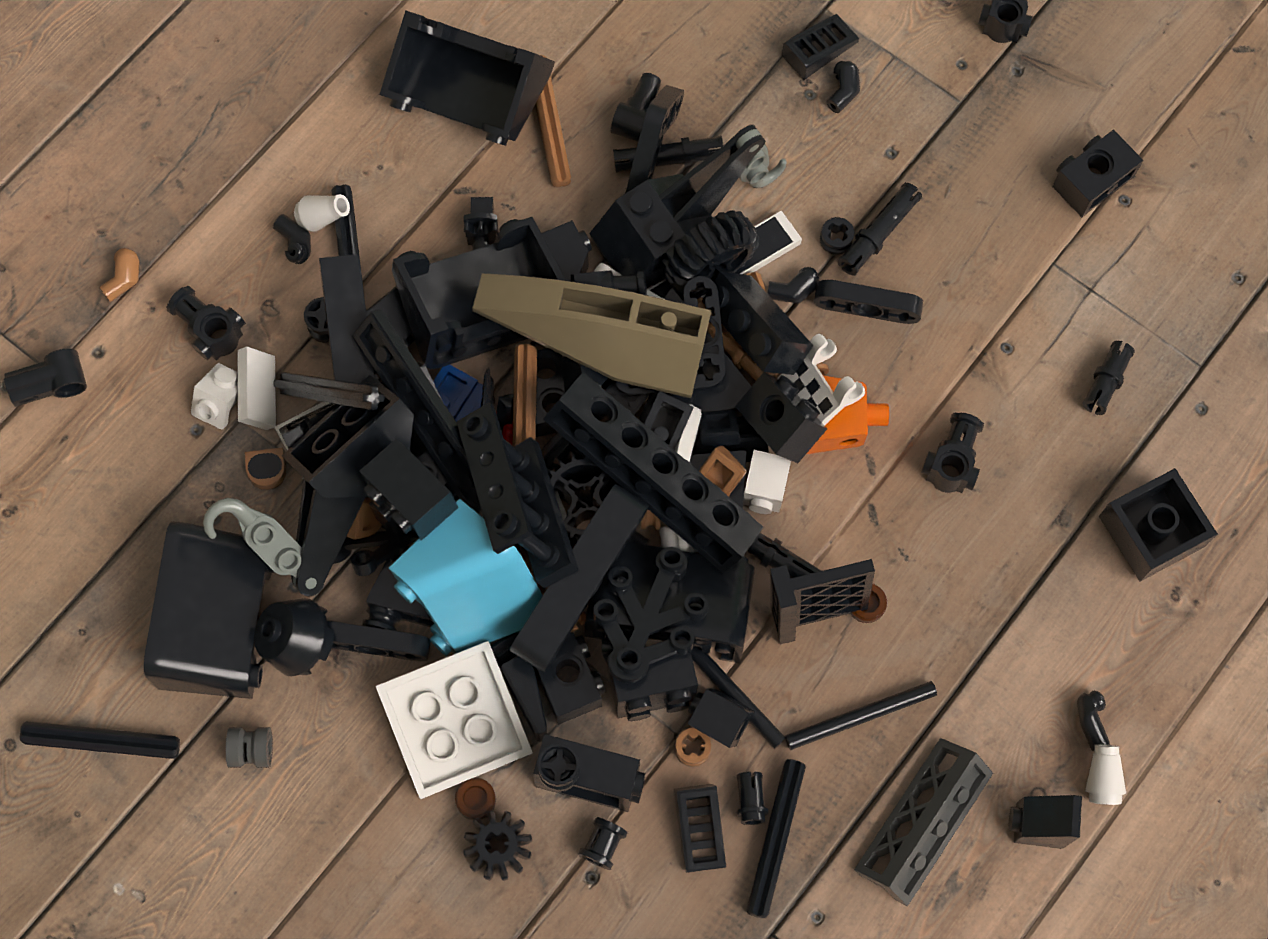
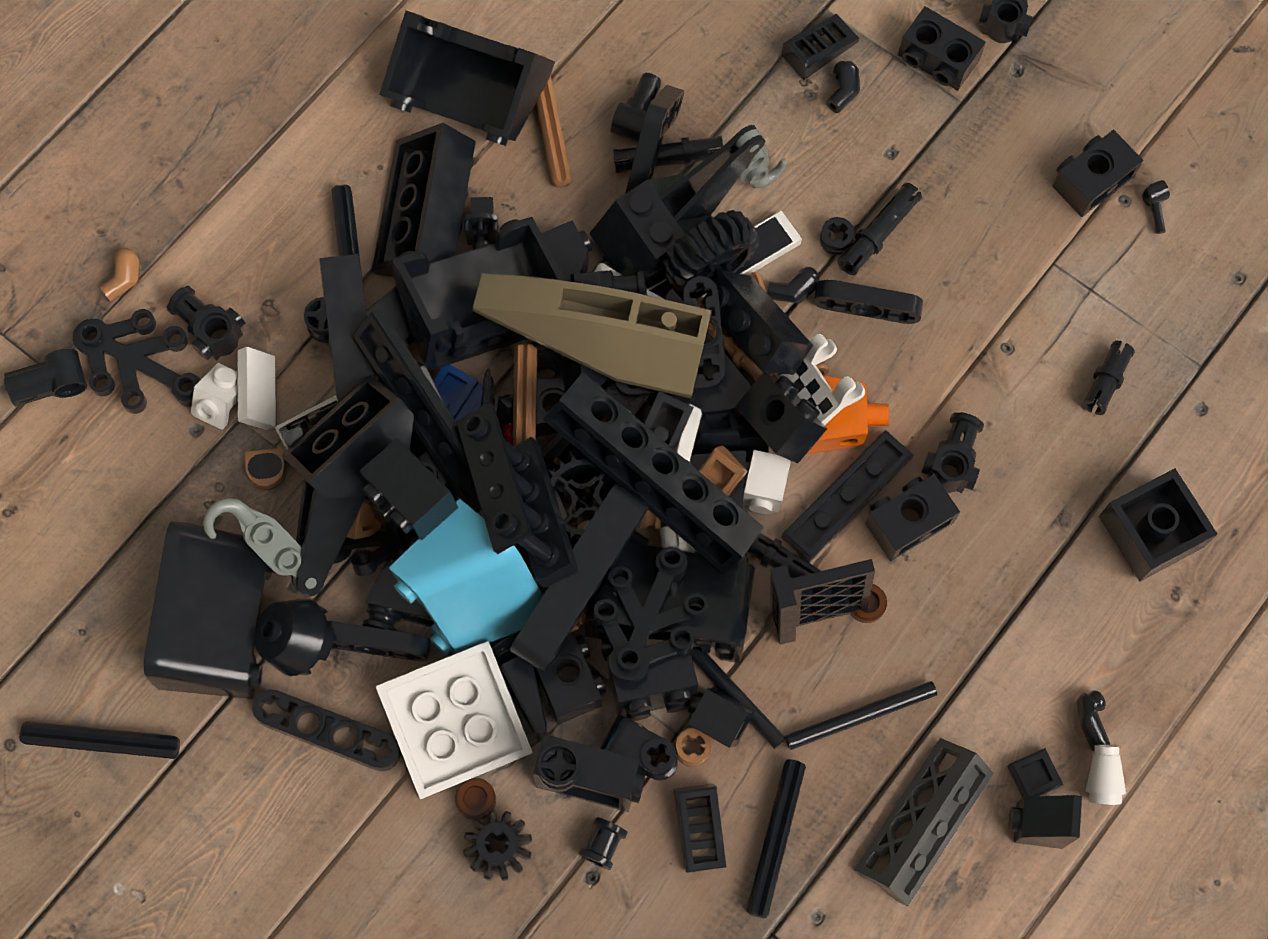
dark grey wheel [226,727,273,768] -> none
black arm [273,214,311,264] -> none
black axle [273,372,385,410] -> none
white cone [294,194,350,232] -> none
black pin [736,772,769,825] -> none
none -> black plant [73,309,200,414]
none -> black beam [252,689,401,772]
none -> black slope [371,122,476,277]
none -> black piece [599,715,678,781]
none -> black tile [781,430,914,563]
none -> black brick [865,474,960,561]
none -> black brick [898,6,986,91]
none -> black tile [1007,748,1063,798]
none -> black hand [1142,180,1170,234]

